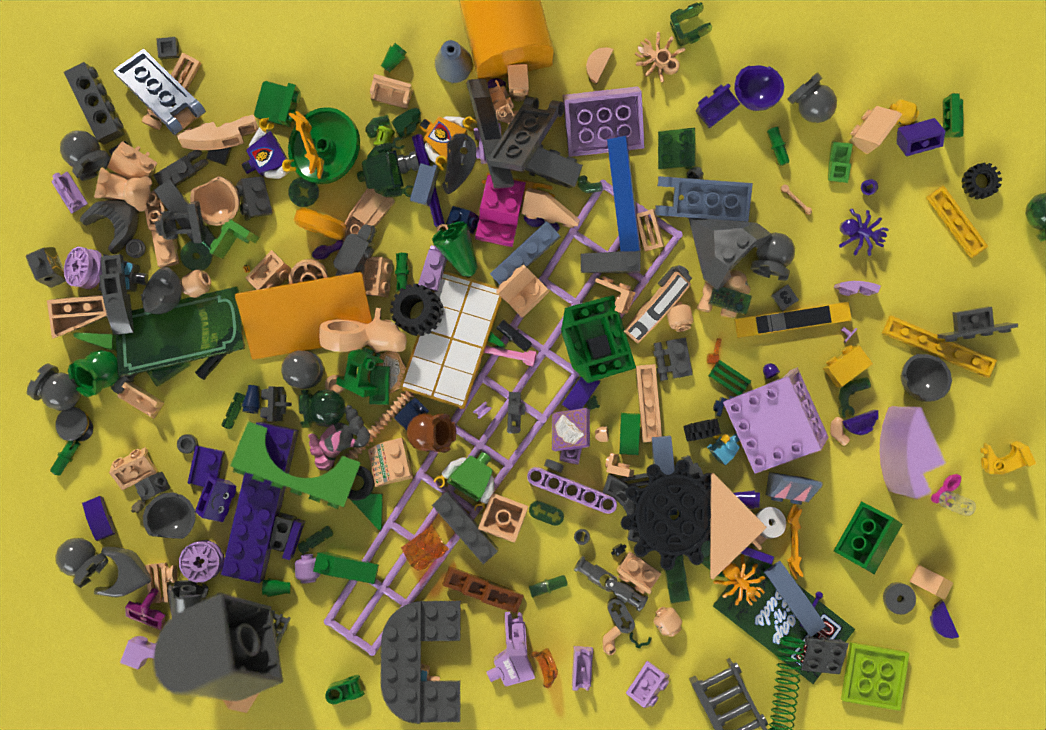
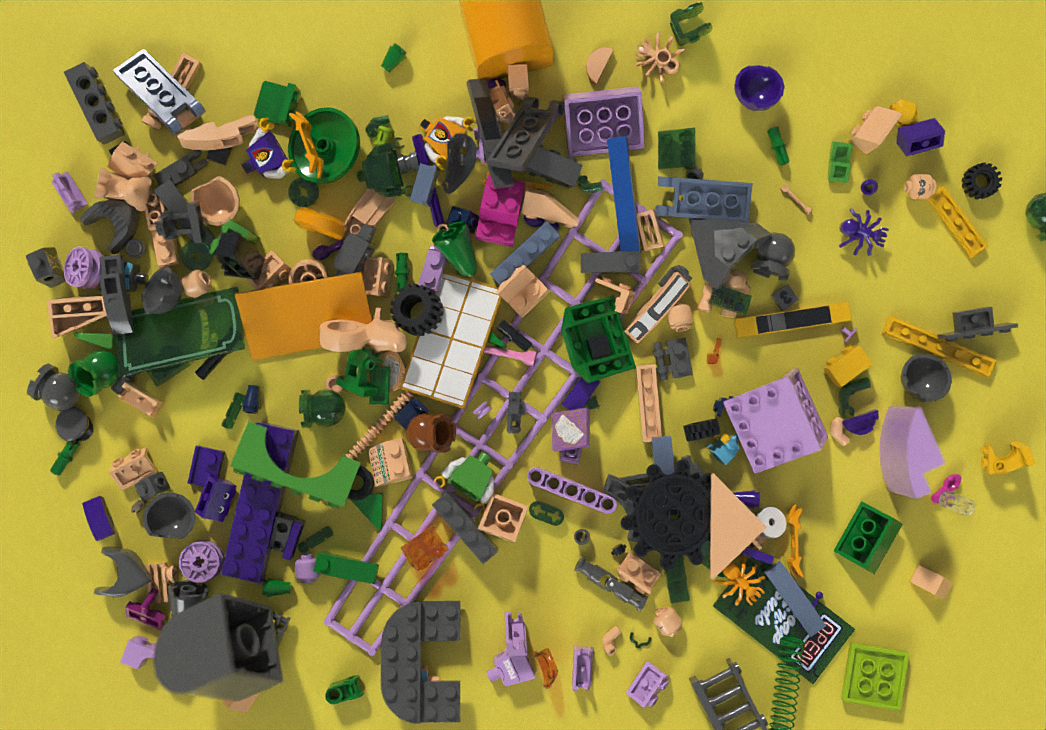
dark grey tile [55,538,109,588] -> none
dark grey tile [60,130,111,181] -> none
dark grey tile [156,37,179,60] -> none
dark grey tile [177,434,198,454] -> none
dark grey bracket [235,176,272,221] -> none
dark grey hips [260,386,292,421] -> none
dark grey tile [281,350,324,389] -> none
hair [308,405,370,471] -> none
light nougat hinge [370,74,413,109] -> none
dark green rock [392,108,421,140] -> none
sand blue cone [435,40,473,83] -> none
dark orange slope [442,566,524,613] -> none
clear green axle [529,575,568,598] -> none
dark grey tile [544,459,564,473] -> none
light nougat hinge [595,426,609,442] -> none
light nougat bracket [605,453,635,477] -> none
dark grey beam [607,598,635,633] -> none
green slope [619,413,640,455] -> none
dark purple bracket [696,83,740,129] -> none
green tile [708,360,751,396] -> none
dark purple hinge [763,363,780,379] -> none
sand blue slope [766,472,823,505] -> none
dark grey tile [787,72,837,123] -> none
dark grey hinge [802,636,849,675] -> none
lavender slope [834,281,881,296] -> none
dark grey piece [883,582,916,615] -> none
dark purple tile [930,601,959,639] -> none
green bracket [943,93,963,138] -> none
none -> black wedge [215,231,265,280]
none -> light nougat head [904,174,936,199]

